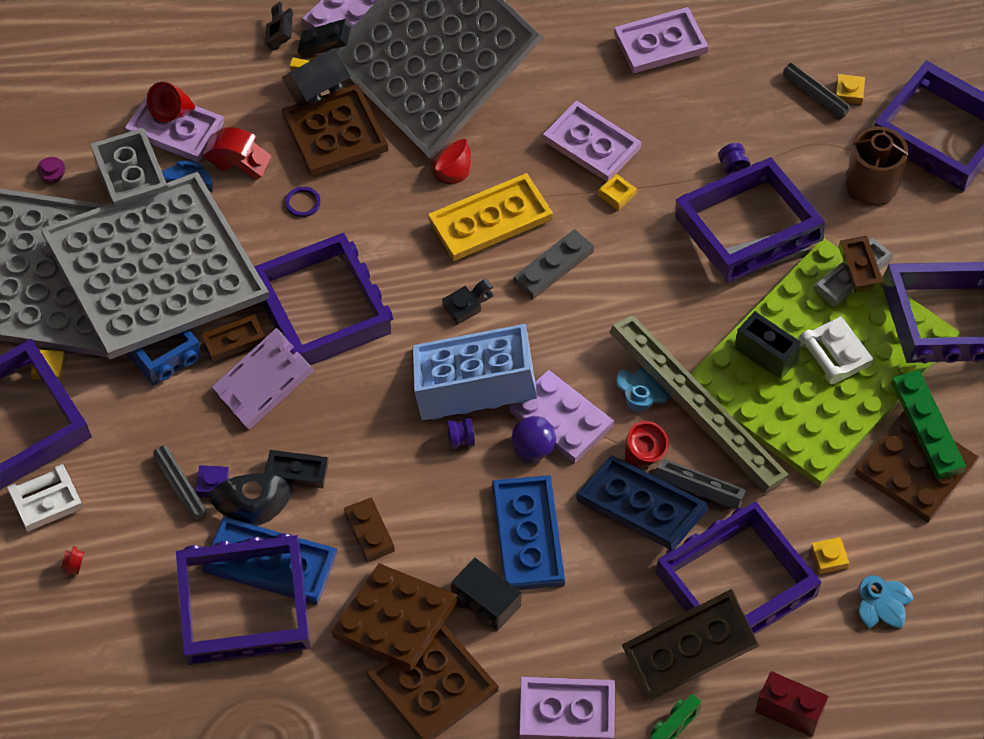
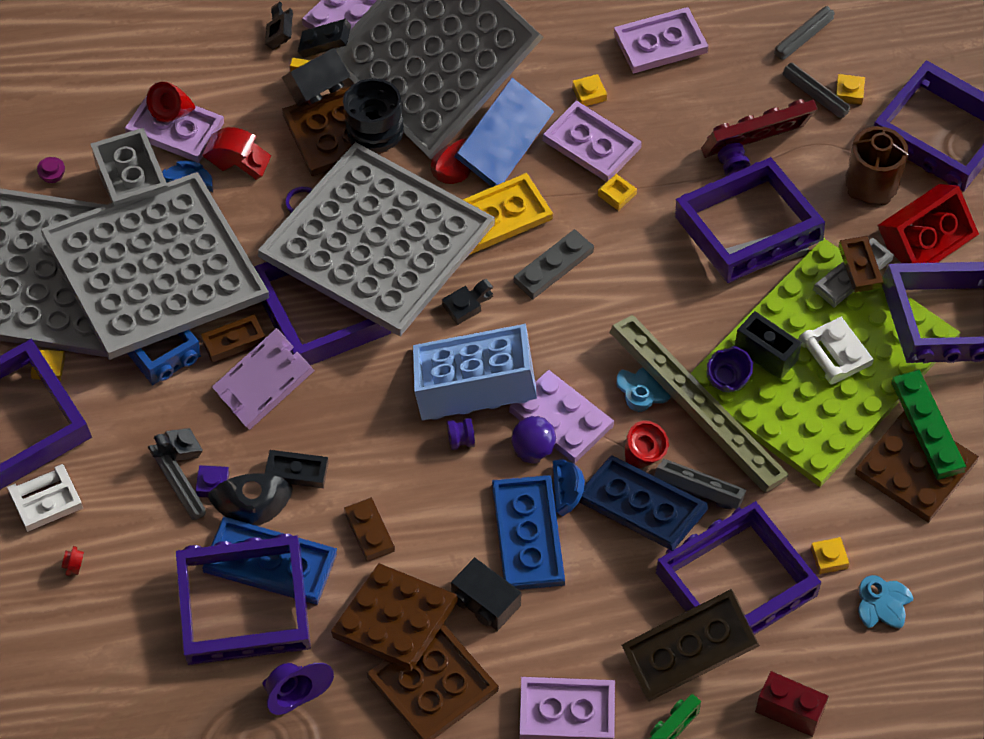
none -> black plate [148,428,203,461]
none -> light grey plate [258,142,495,337]
none -> dark purple piece [262,663,334,715]
none -> black wheel [343,78,404,153]
none -> tile [454,78,554,187]
none -> blue tile [553,459,585,516]
none -> yellow plate [572,74,607,106]
none -> dark red plate [701,99,818,158]
none -> dark purple hair [707,346,753,392]
none -> dark grey axle [774,6,835,60]
none -> red slope [877,184,979,263]

